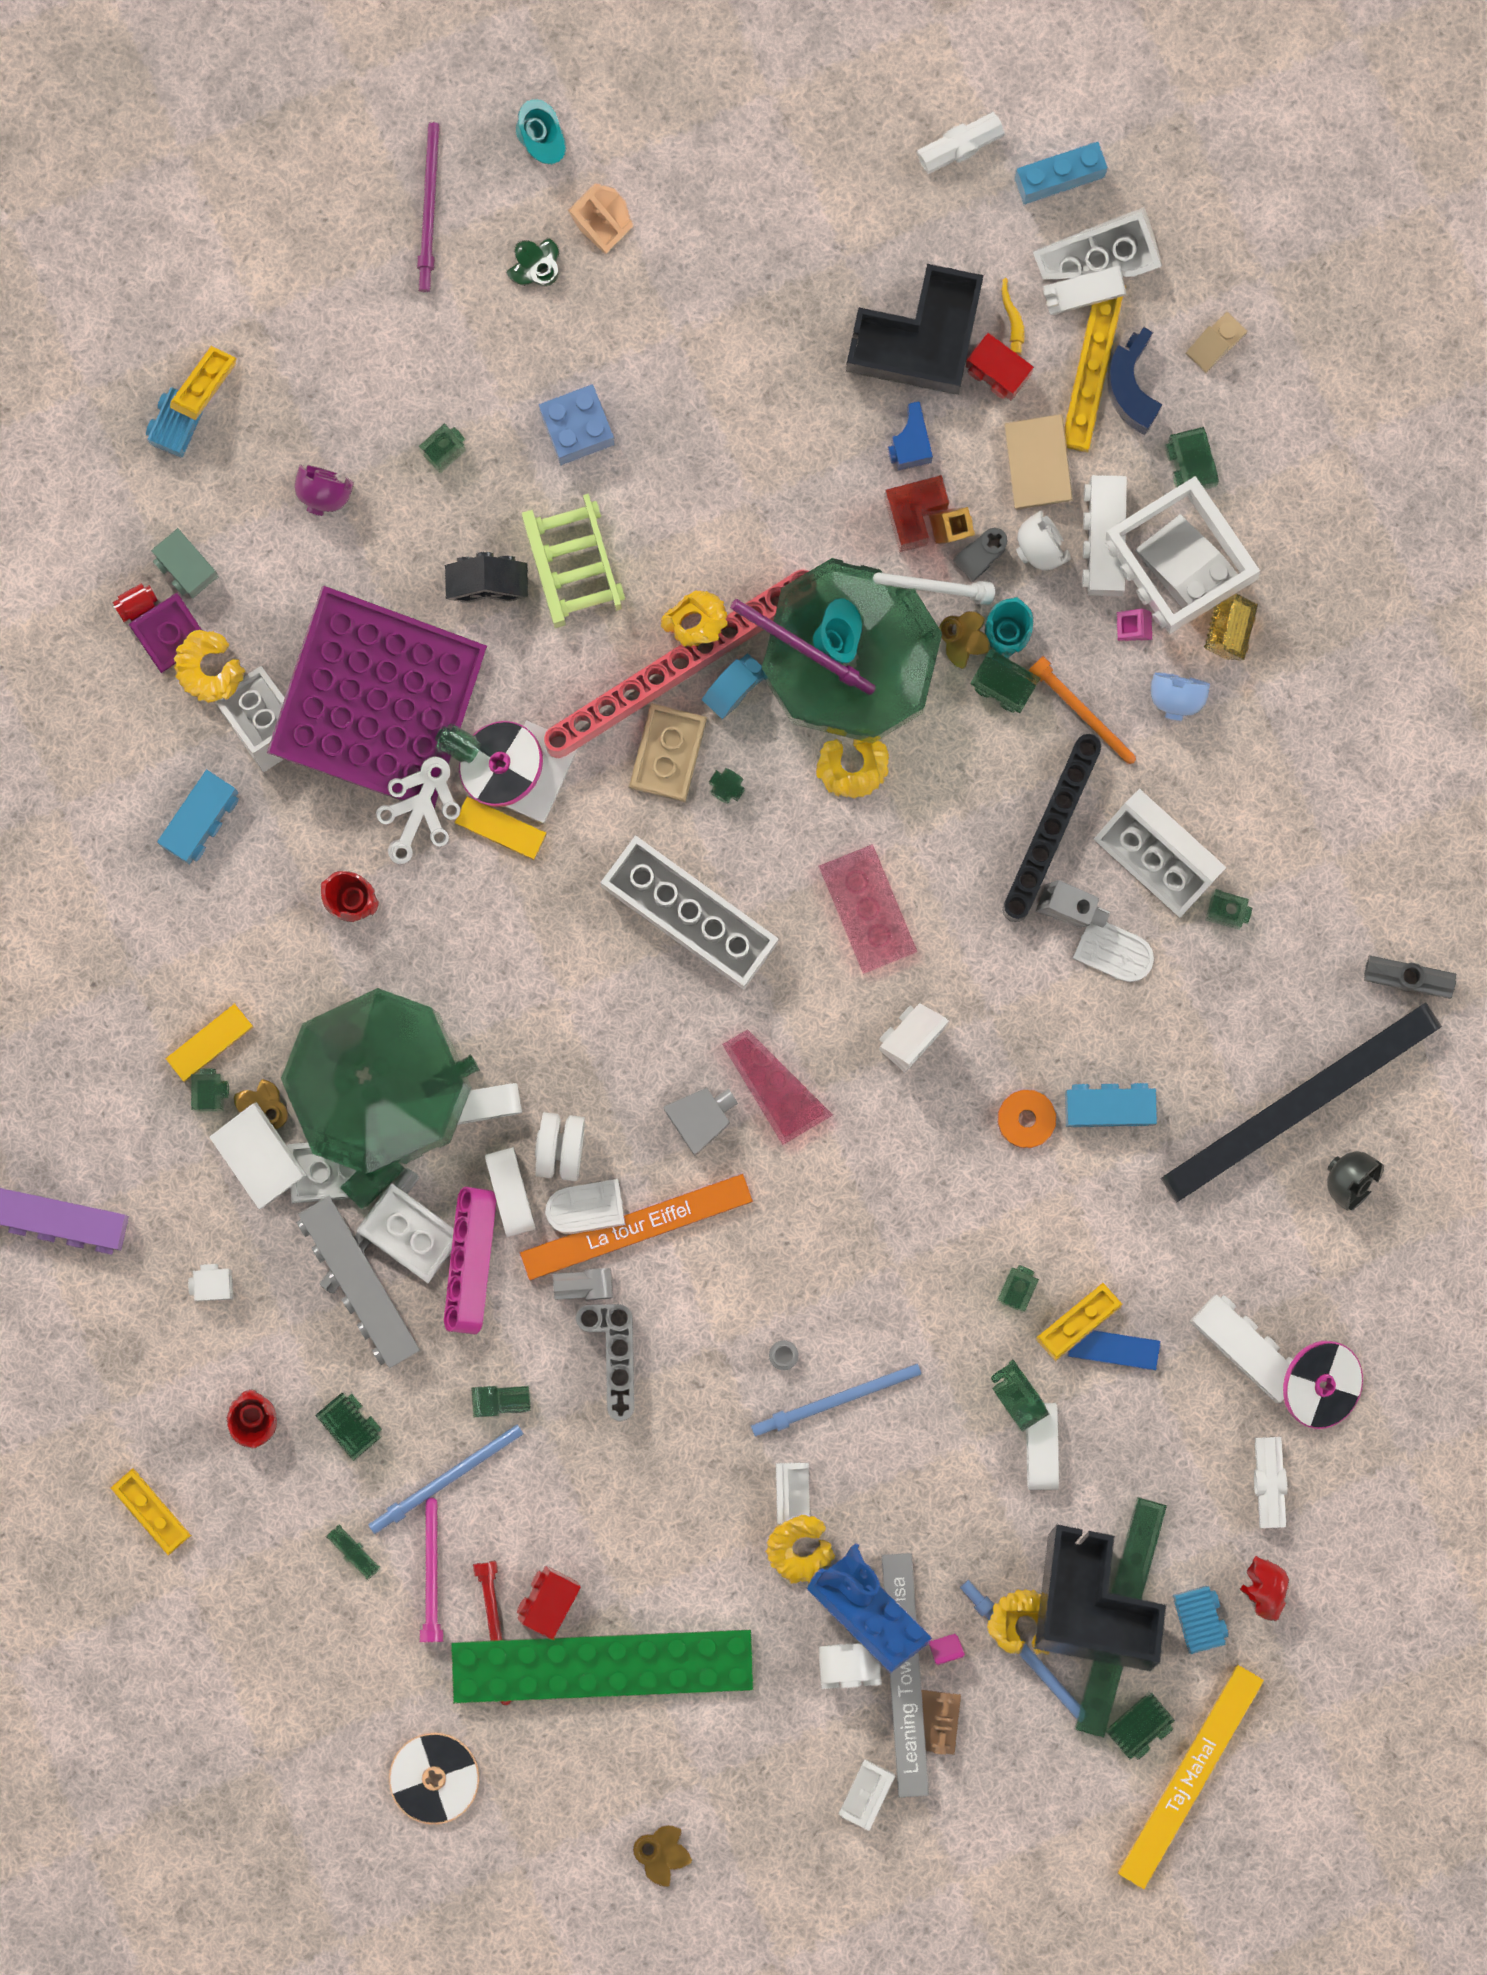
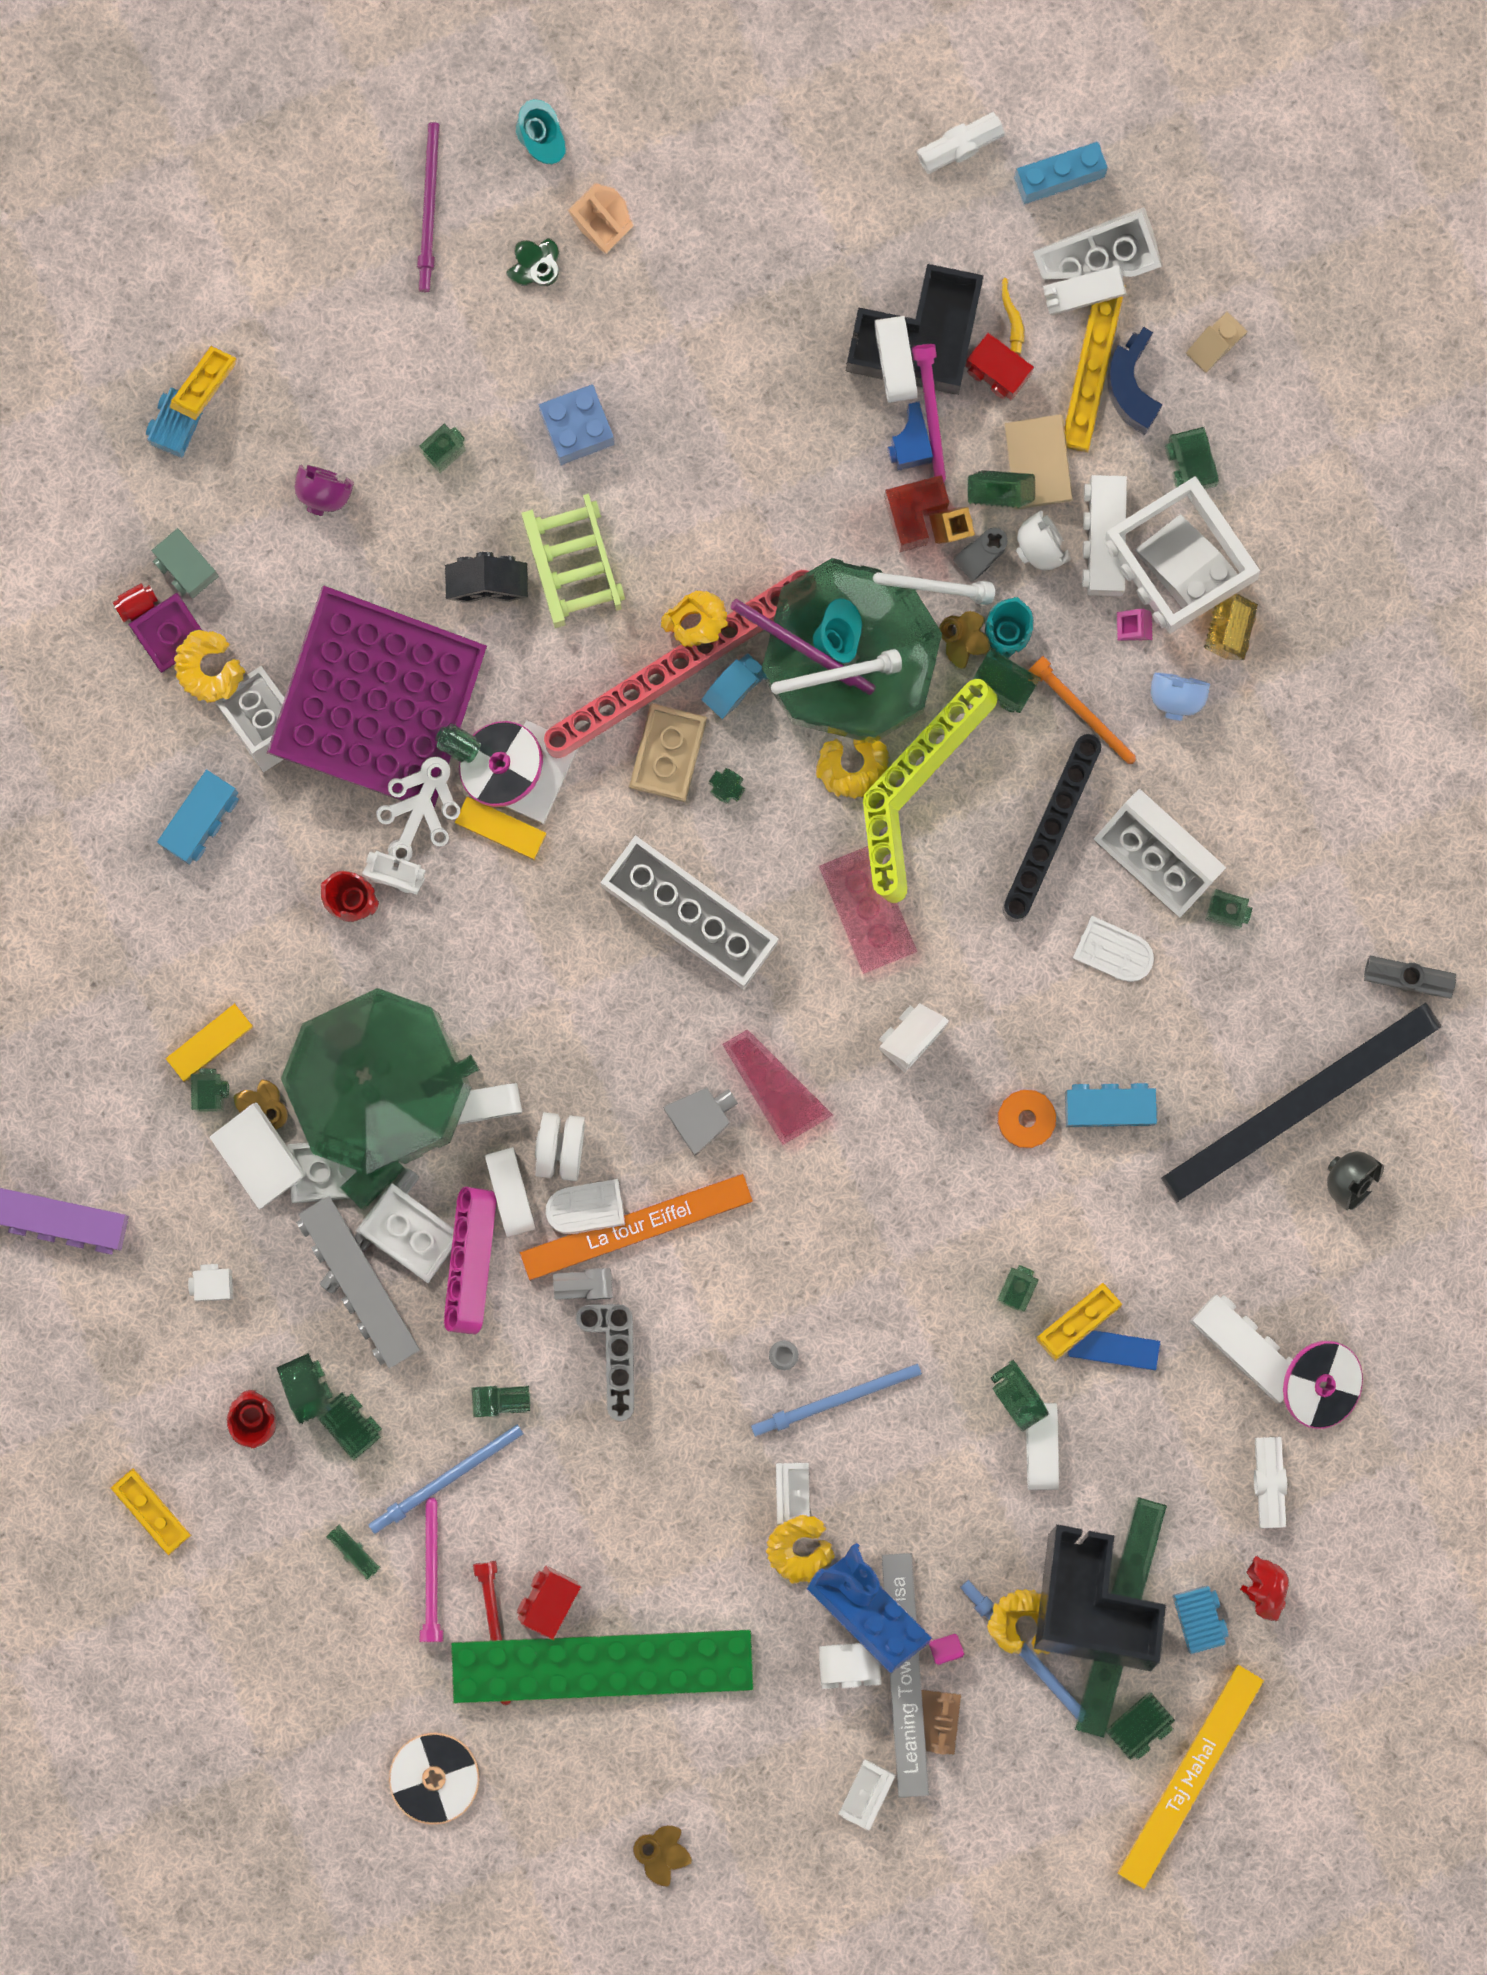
light grey torso [1036,880,1110,928] -> none
none -> clear green brick [276,1353,333,1424]
none -> white hinge [361,851,426,895]
none -> white piece [771,649,902,694]
none -> neon yellow beam [863,679,997,903]
none -> white beam [875,316,918,403]
none -> dark pink piece [912,344,946,484]
none -> clear green brick [967,470,1035,509]

